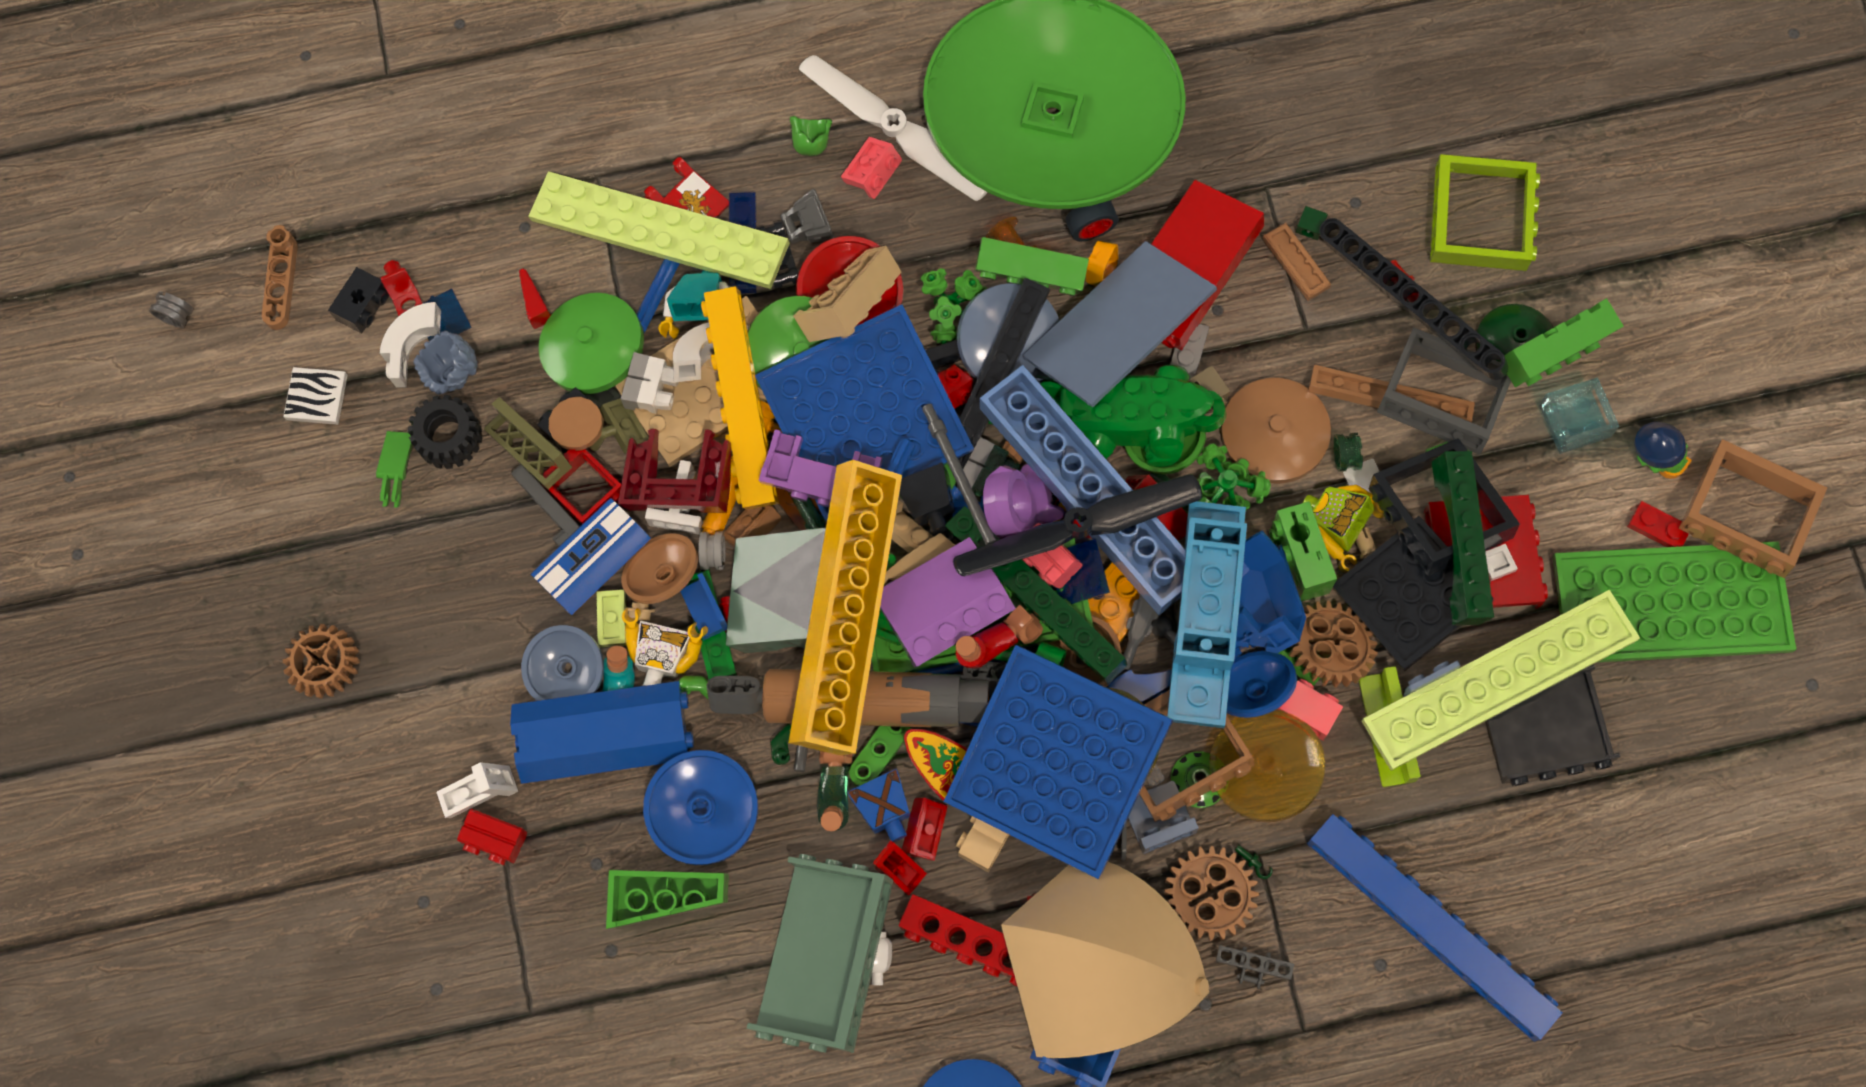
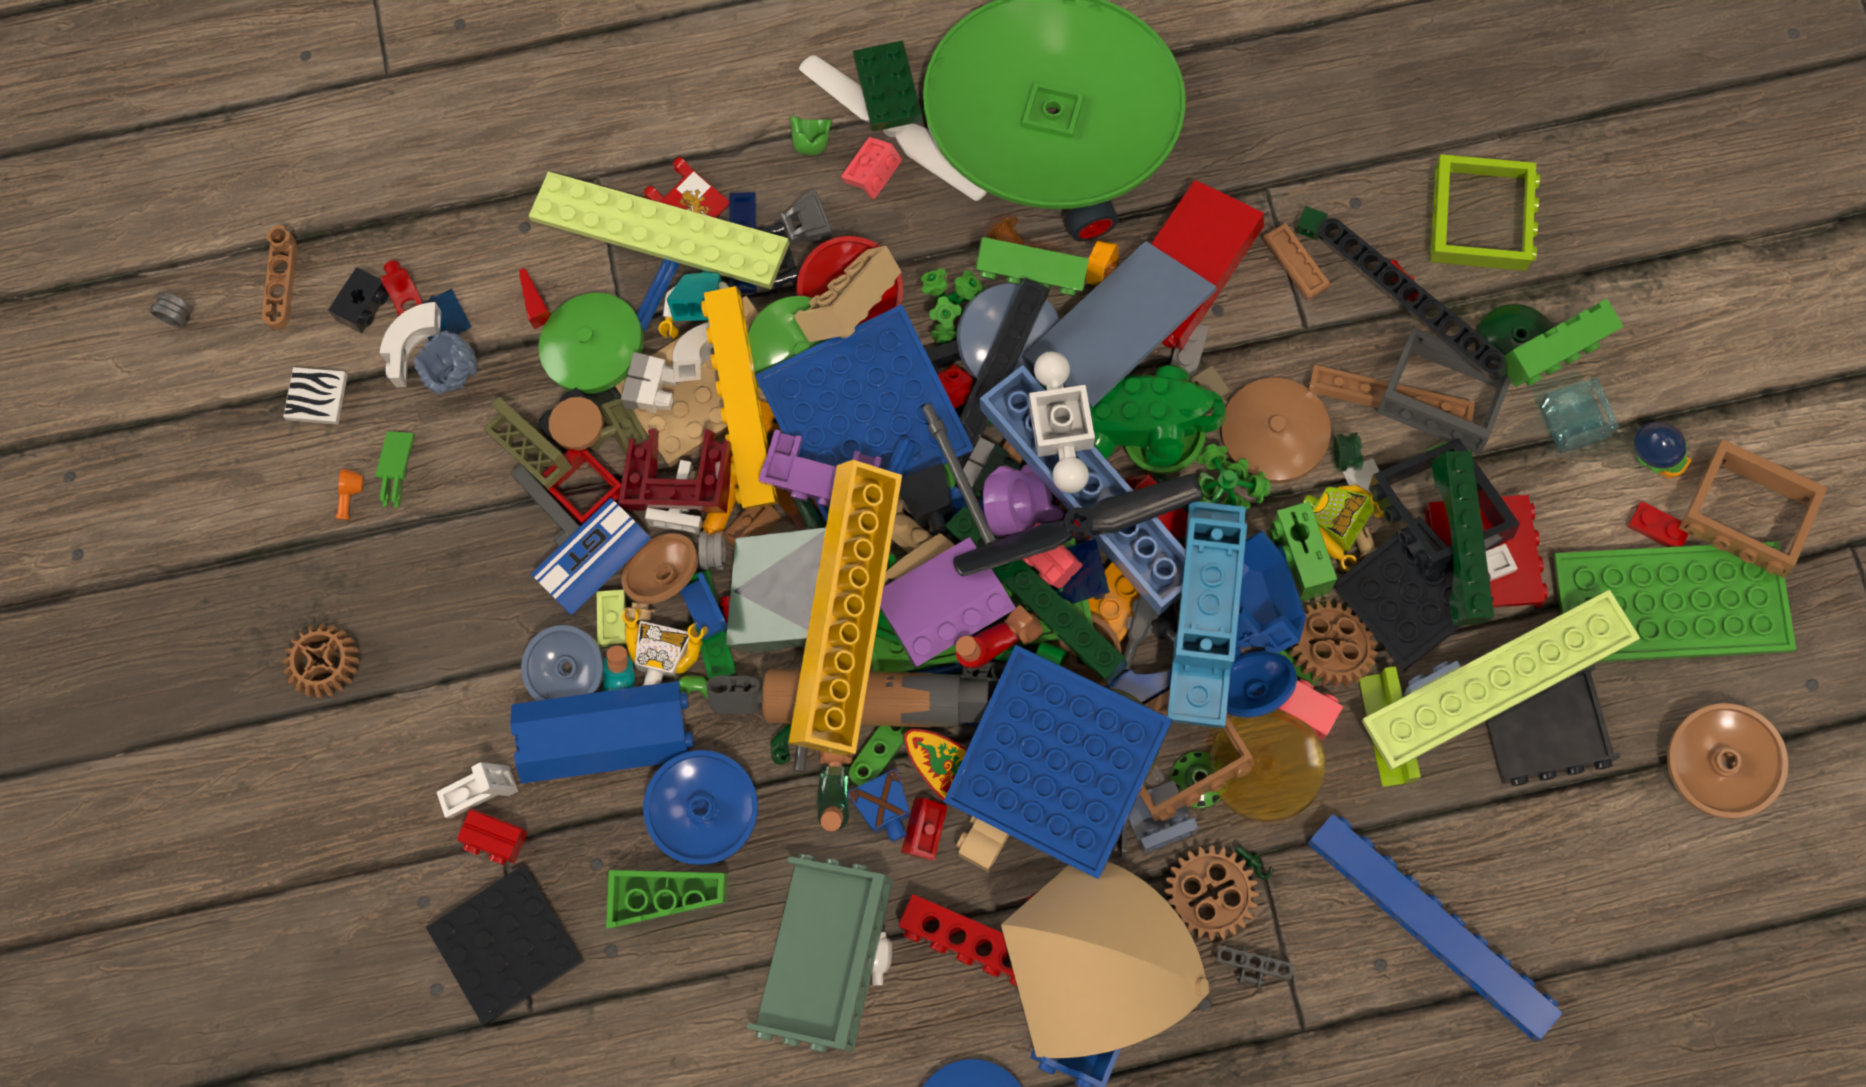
black tyre [408,395,483,469] -> none
red slope [873,841,927,896] -> none
none -> orange bar [335,469,364,520]
none -> black plate [426,864,584,1026]
none -> dark green plate [853,40,923,132]
none -> white brick [1029,351,1095,493]
none -> medium nougat dish [1667,703,1788,819]

